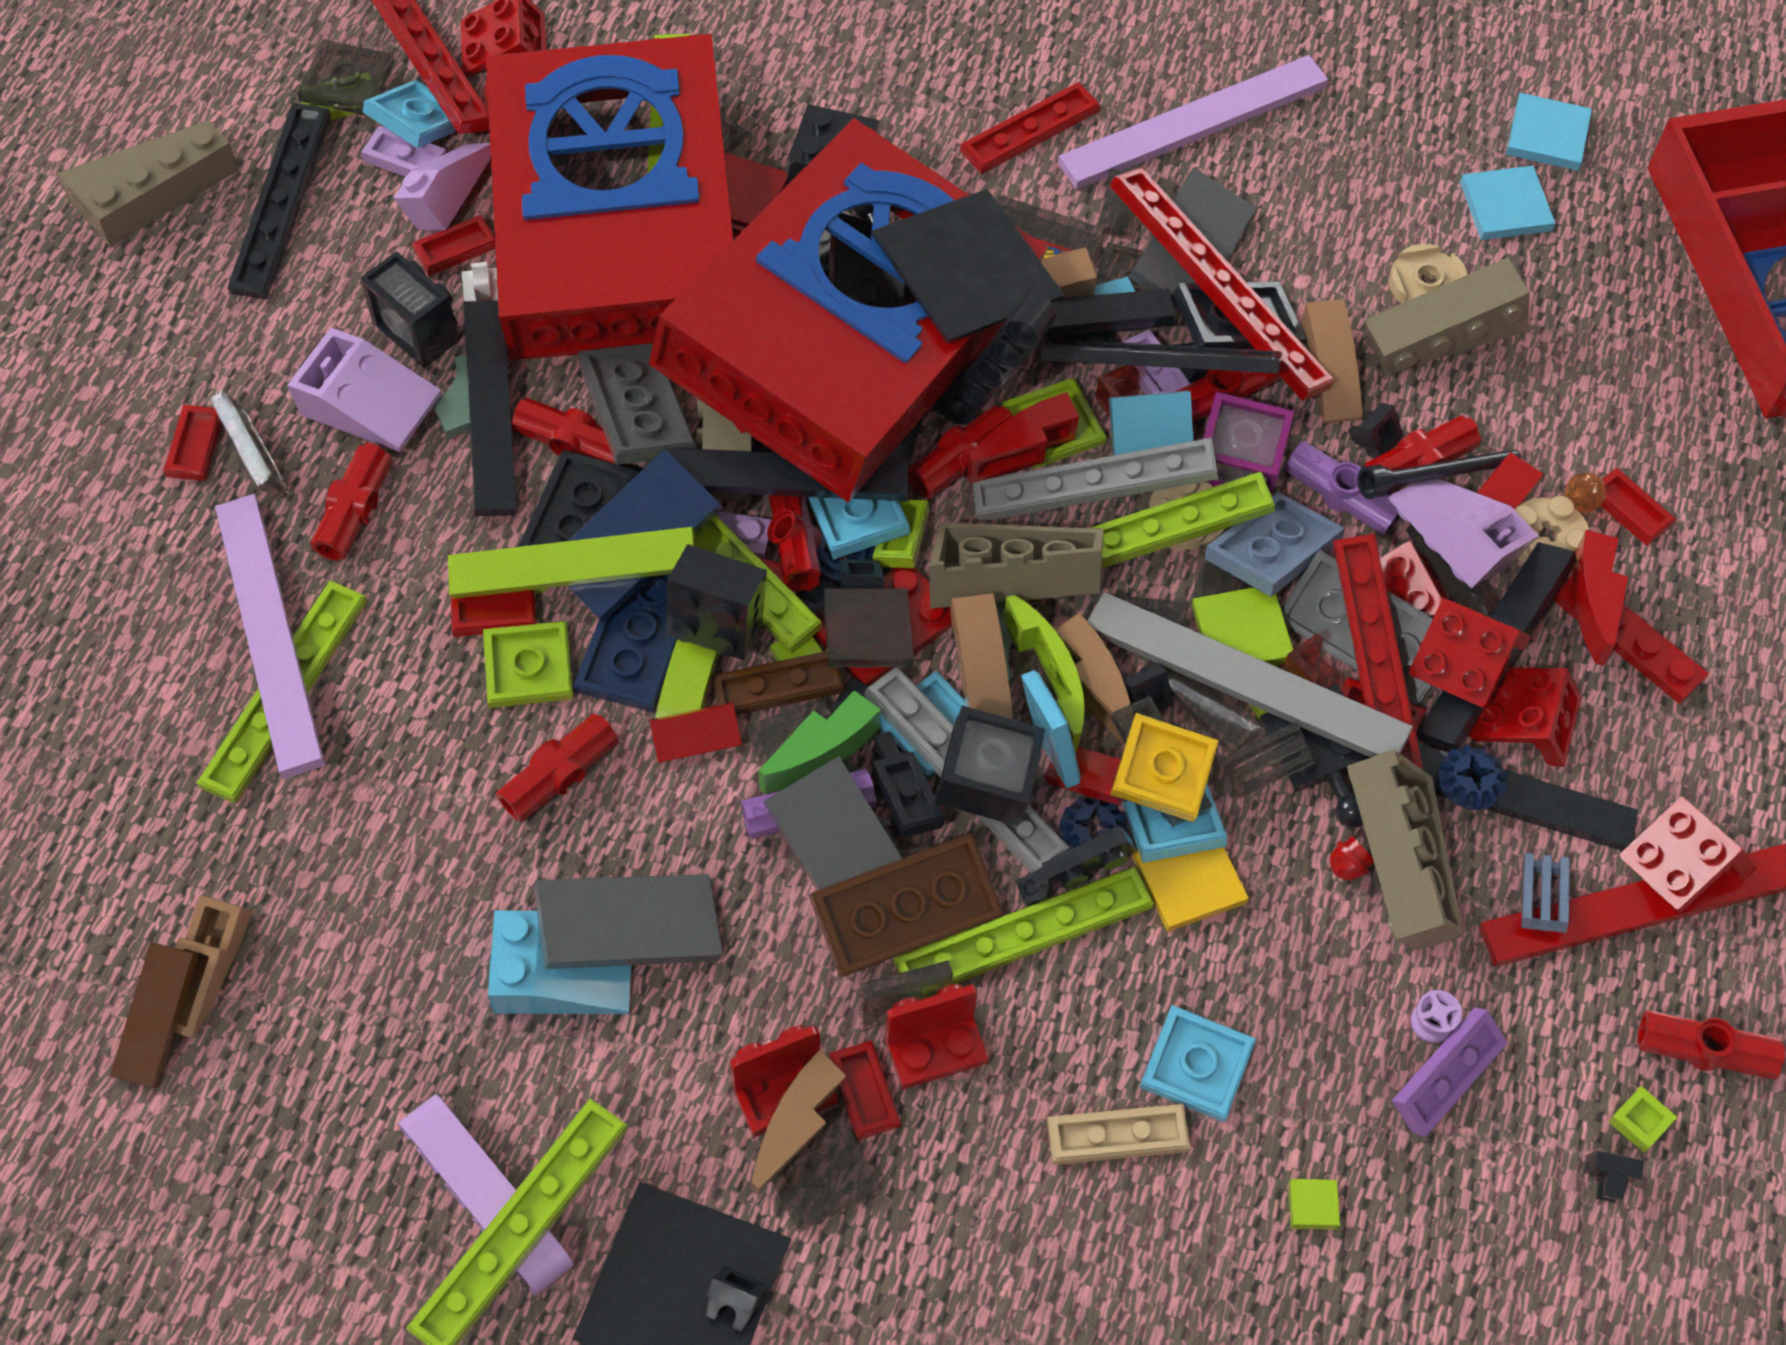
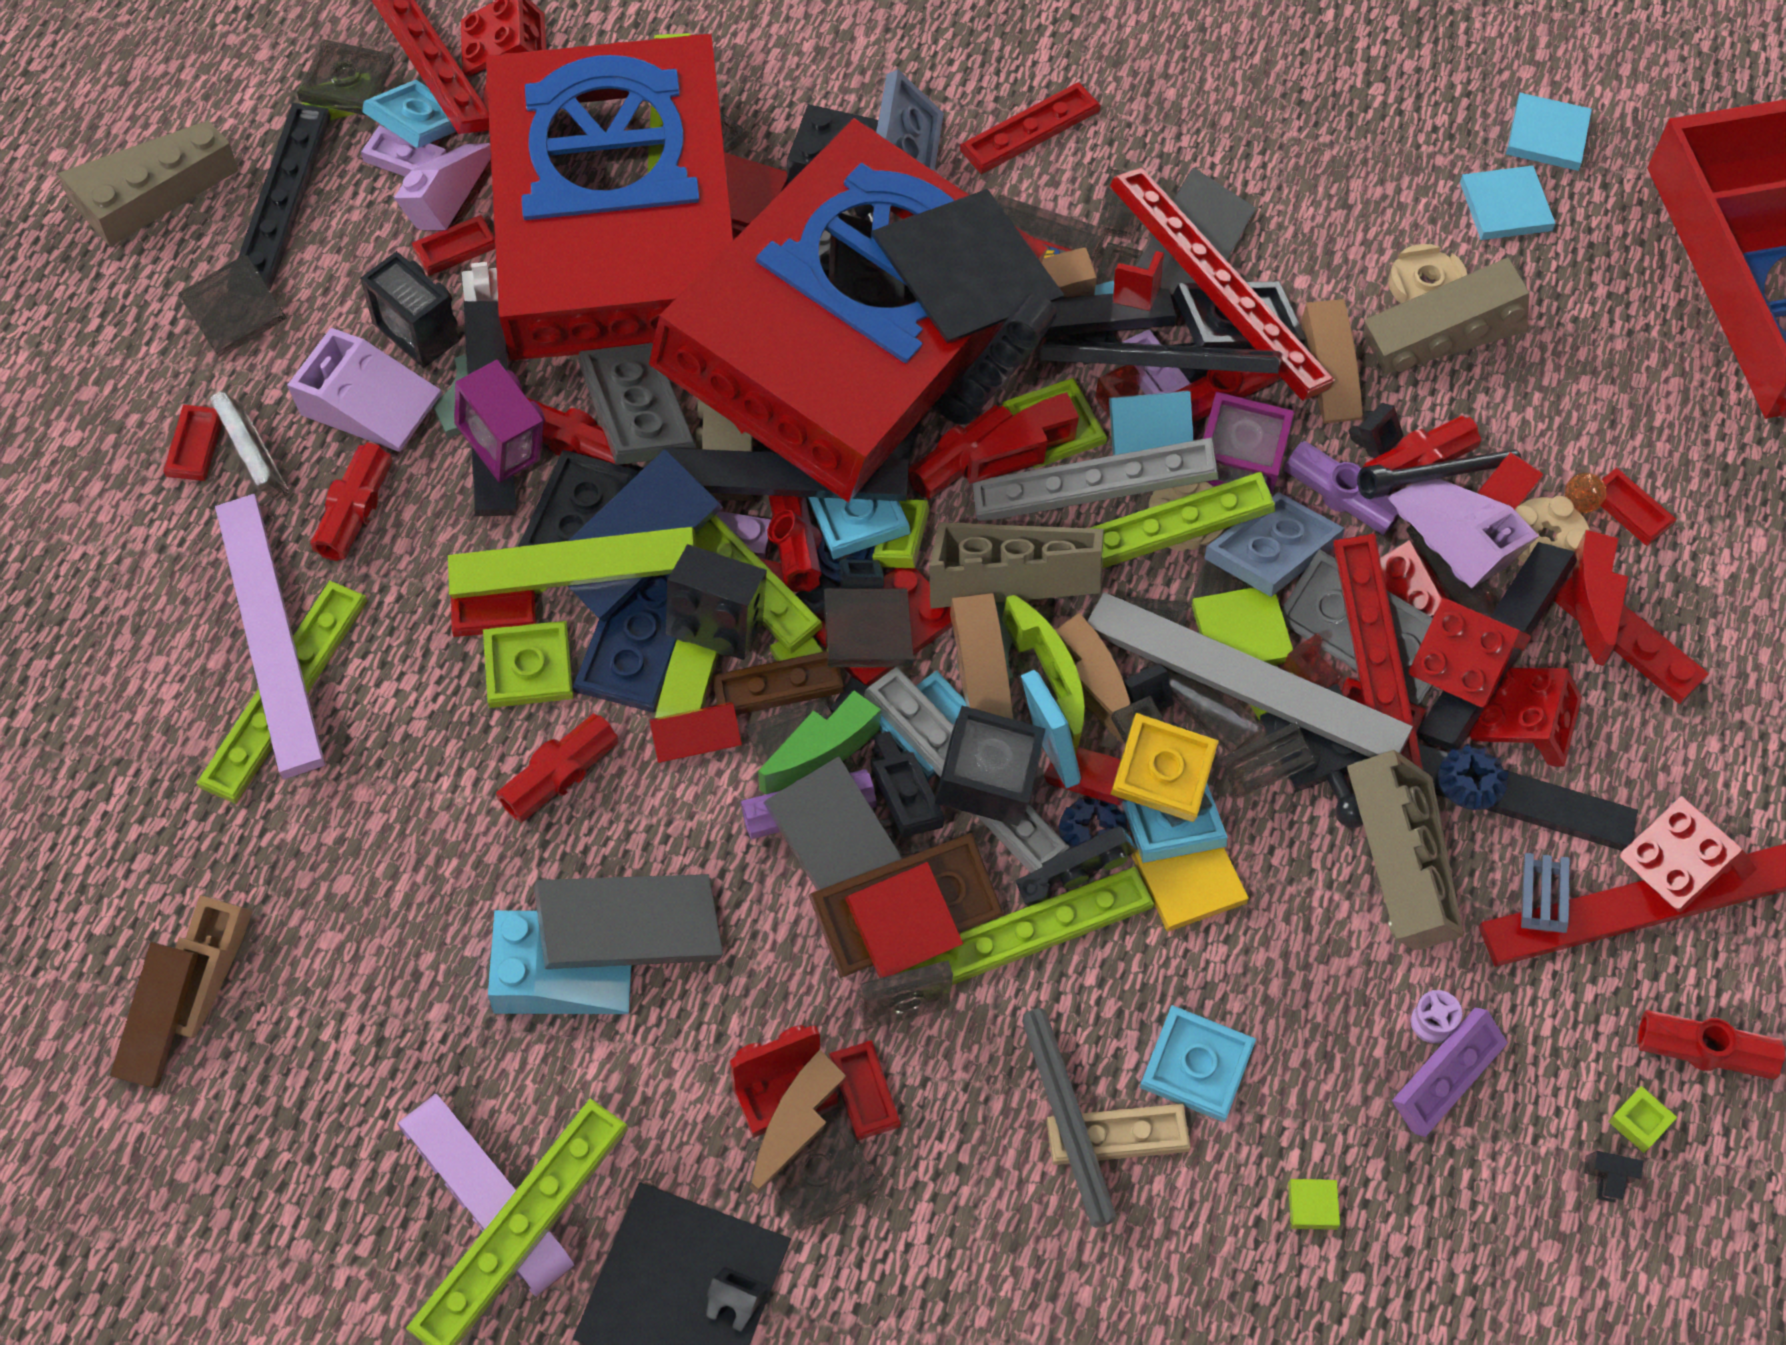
red bracket [885,984,989,1090] -> none
lavender tile [1058,55,1328,189] -> none
red plate [1330,836,1374,881] -> none
none -> clear smoke tile [178,254,287,357]
none -> magenta piece [454,360,545,483]
none -> red tile [845,862,963,980]
none -> sand blue plate [876,69,944,171]
none -> dark grey axle [1022,1008,1116,1228]
none -> red panel [1113,251,1164,311]

